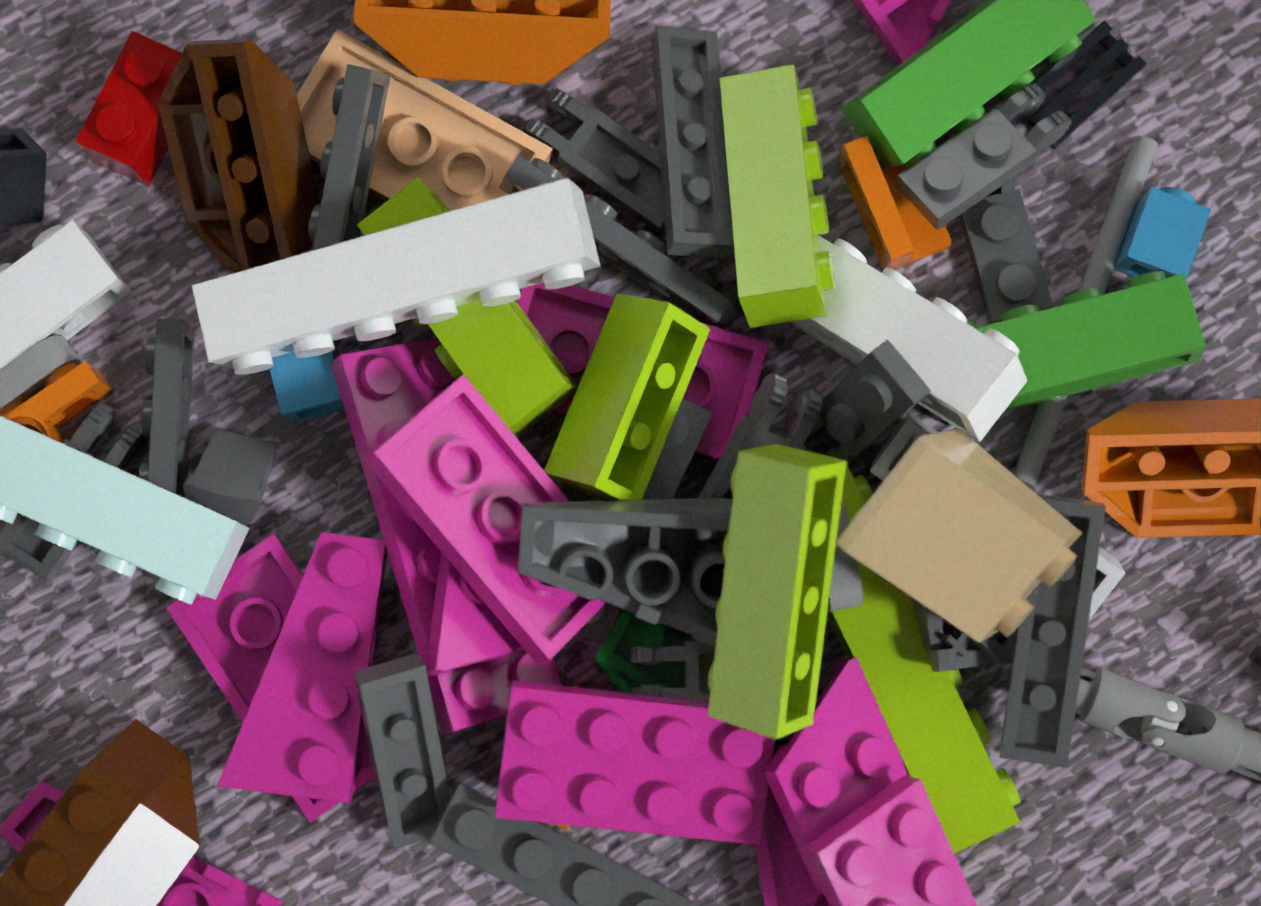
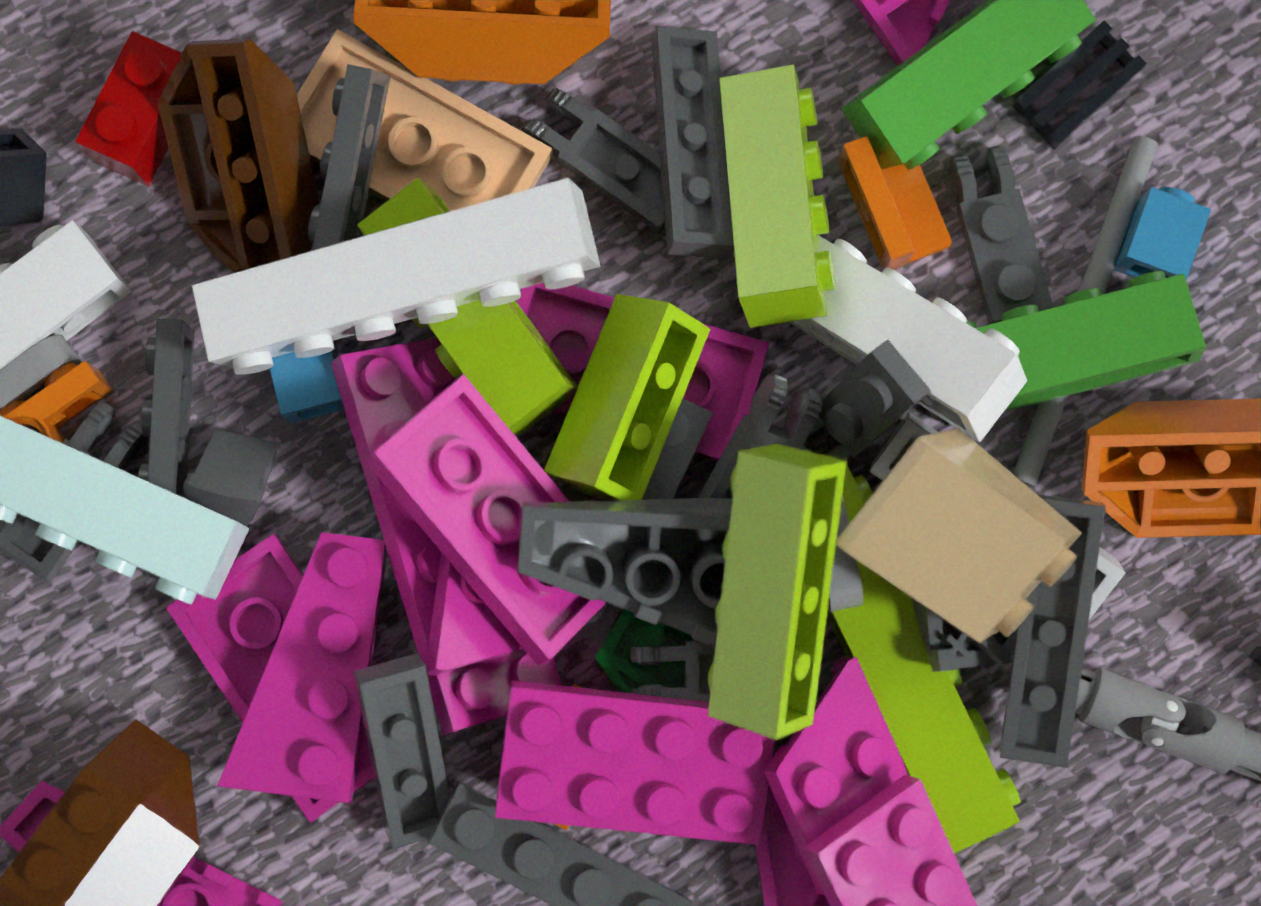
dark grey plate [499,155,731,326] -> none
dark grey hinge [896,83,1072,230] -> none

